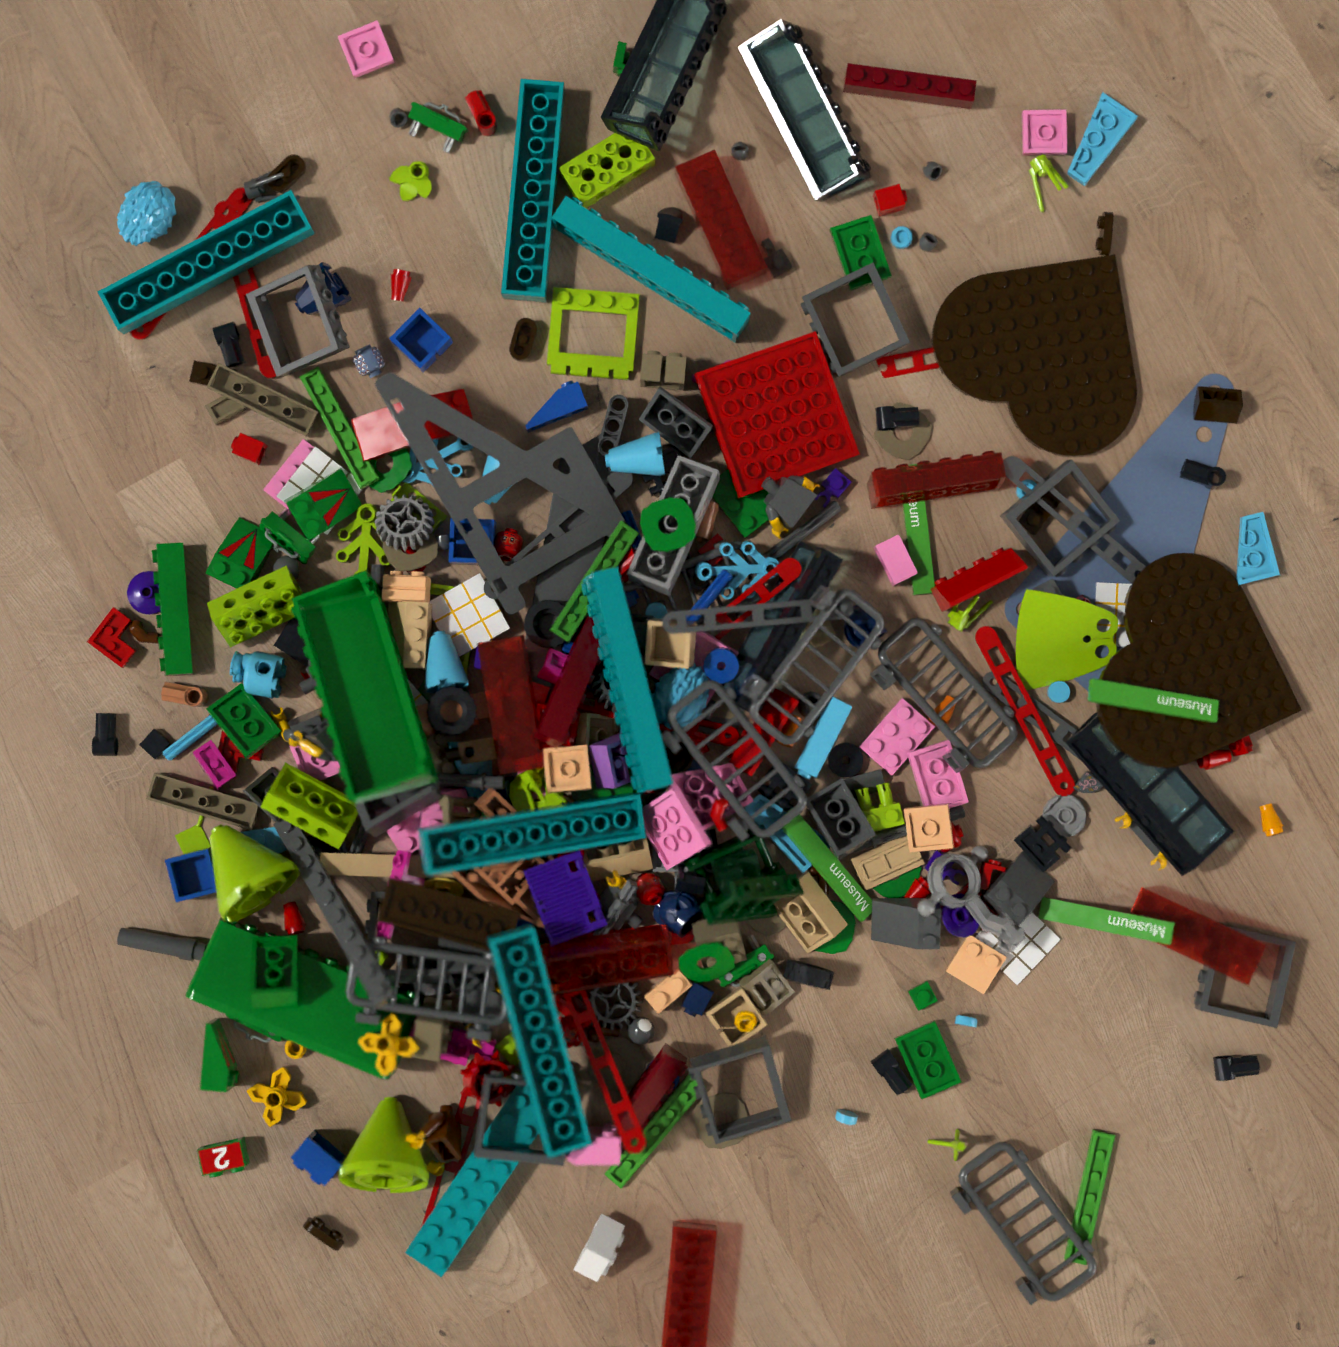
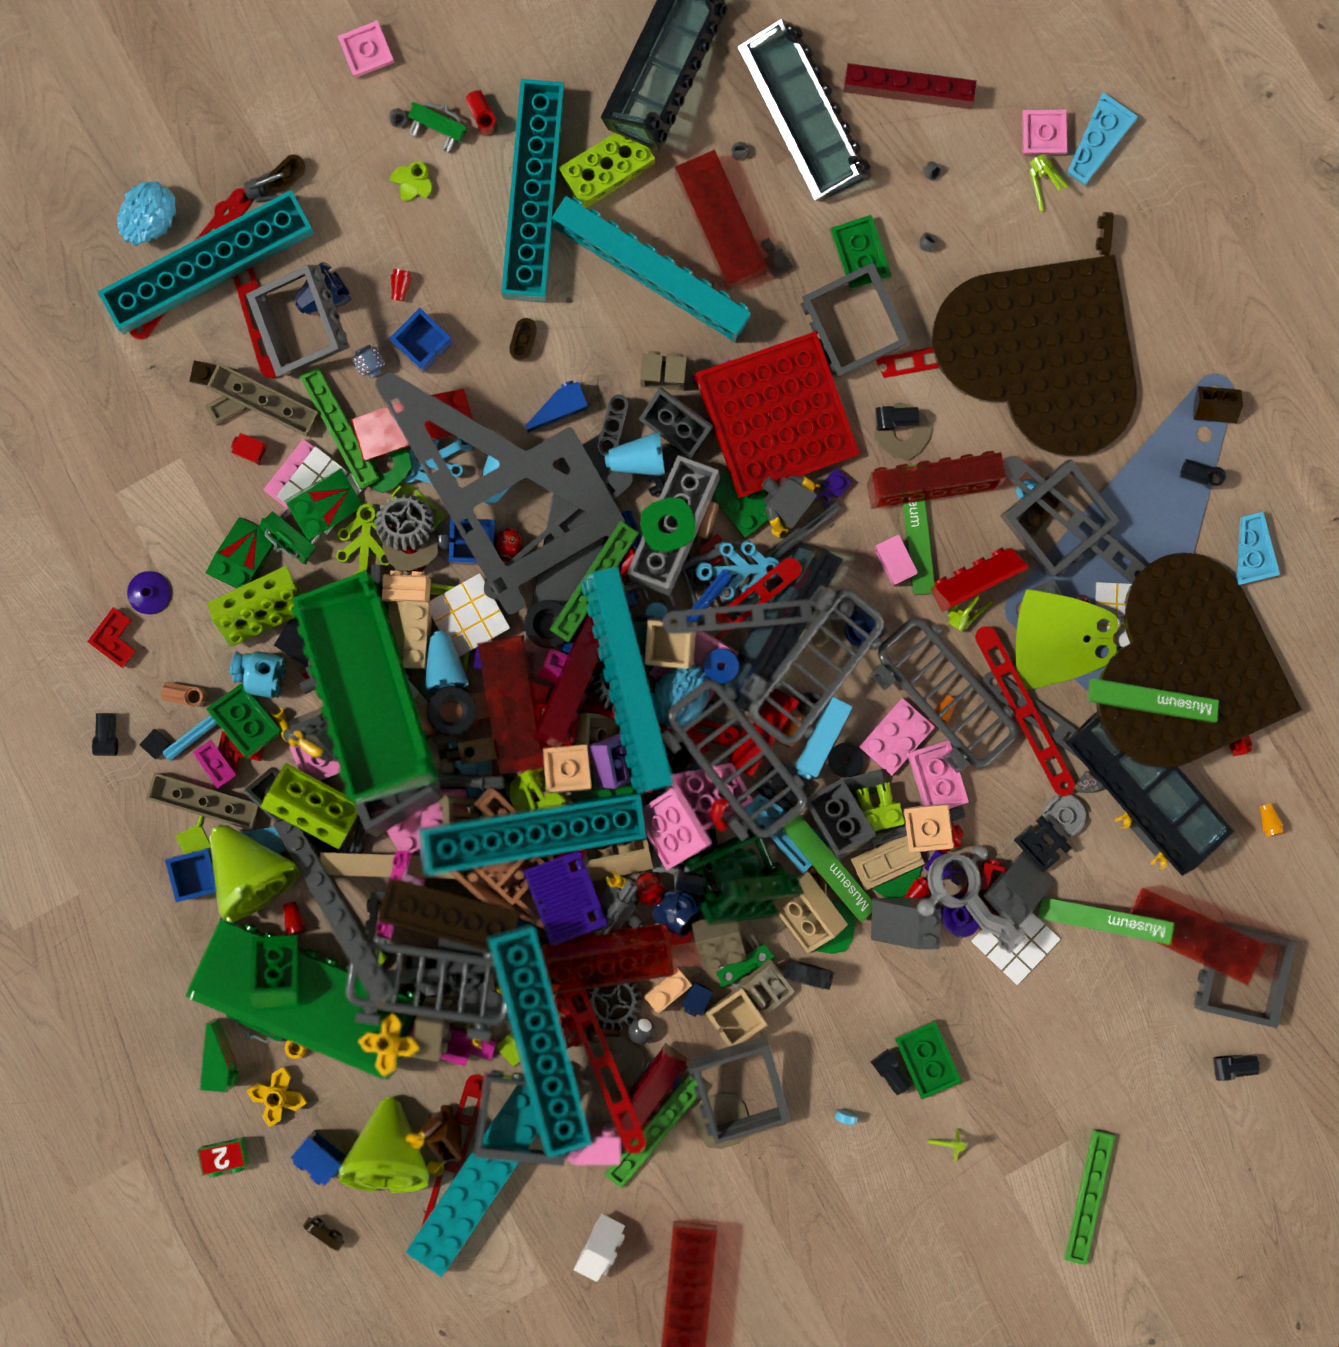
dark grey piece [117,928,208,961] -> none
reddish brown arm [129,620,160,644] -> none
green brick [152,543,193,676] -> none
black piece [213,321,245,368] -> none
dark grey piece [273,555,299,580] -> none
dish [424,878,464,896] -> none
red brick [460,1050,515,1109] -> none
lime hinge [547,287,640,380] -> none
green bracket [613,41,630,77] -> none
black tile [654,207,683,244] -> none
green piece [678,942,735,983] -> none
yellow plate [734,1011,757,1032] -> none
red brick [873,184,908,217] -> none
medium azure tile [890,226,913,249] -> none
green plate [908,981,938,1011] -> none
light nougat plate [946,935,1007,994] -> none
dark grey bar [950,1142,1097,1306] -> none
medium azure tile [955,1015,978,1028] -> none
medium azure tile [1047,681,1070,703] -> none
red cone [1197,749,1232,770] -> none

